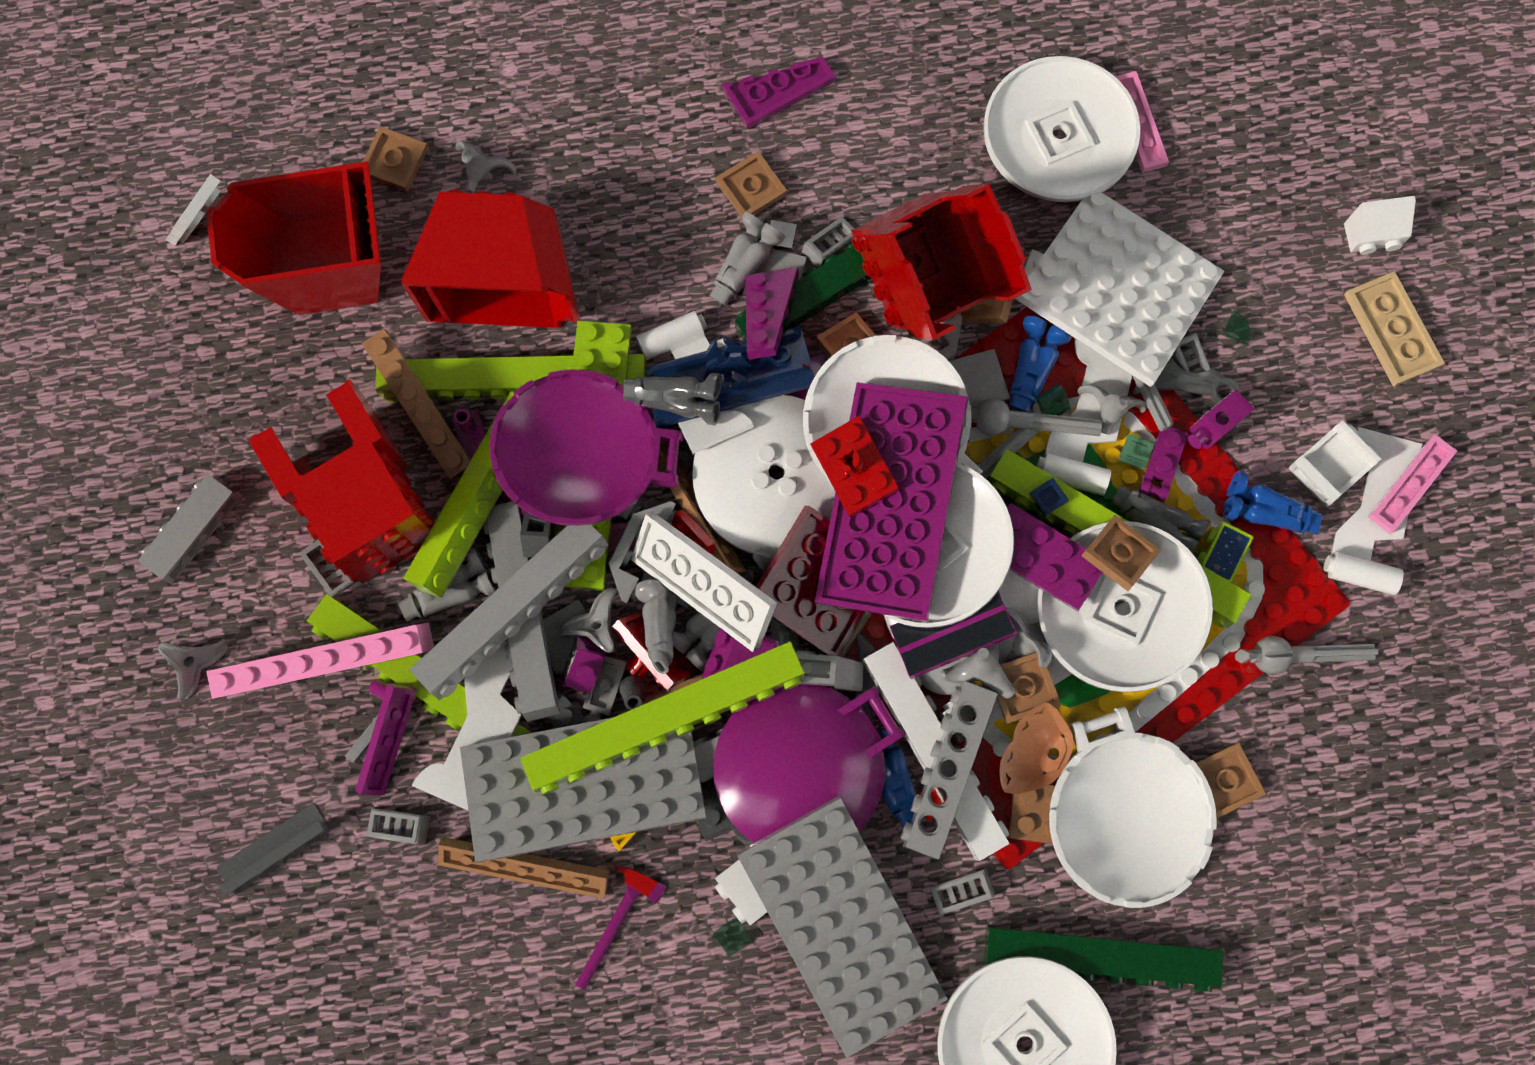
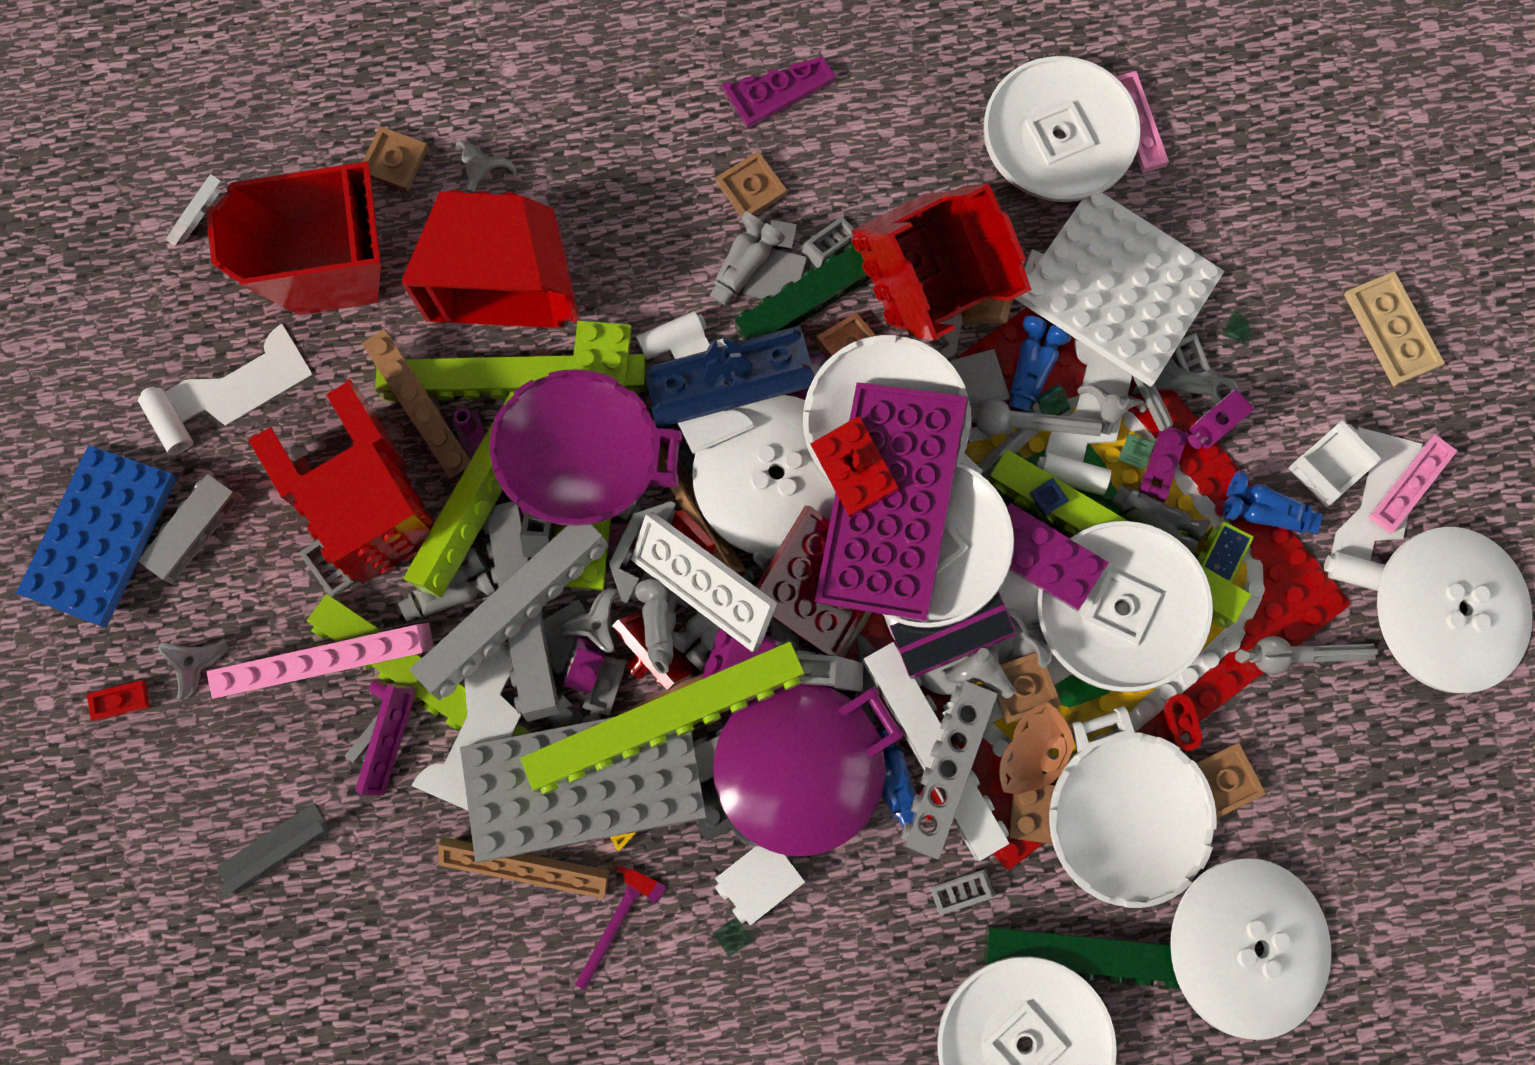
light grey slope [366,808,431,845] -> none
dark grey cone [619,675,647,710] -> none
dark grey piece [623,373,722,425] -> none
light grey plate [736,796,948,1058] -> none
magenta wing [745,267,799,360] -> none
medium nougat plate [1082,515,1161,591] -> none
white slope [1344,196,1416,255] -> none
none -> blue plate [16,445,178,628]
none -> red plate [87,680,150,722]
none -> white door [138,324,313,456]
none -> red plate [1164,694,1202,751]
none -> white dish [1171,858,1331,1040]
none -> white dish [1377,527,1532,693]

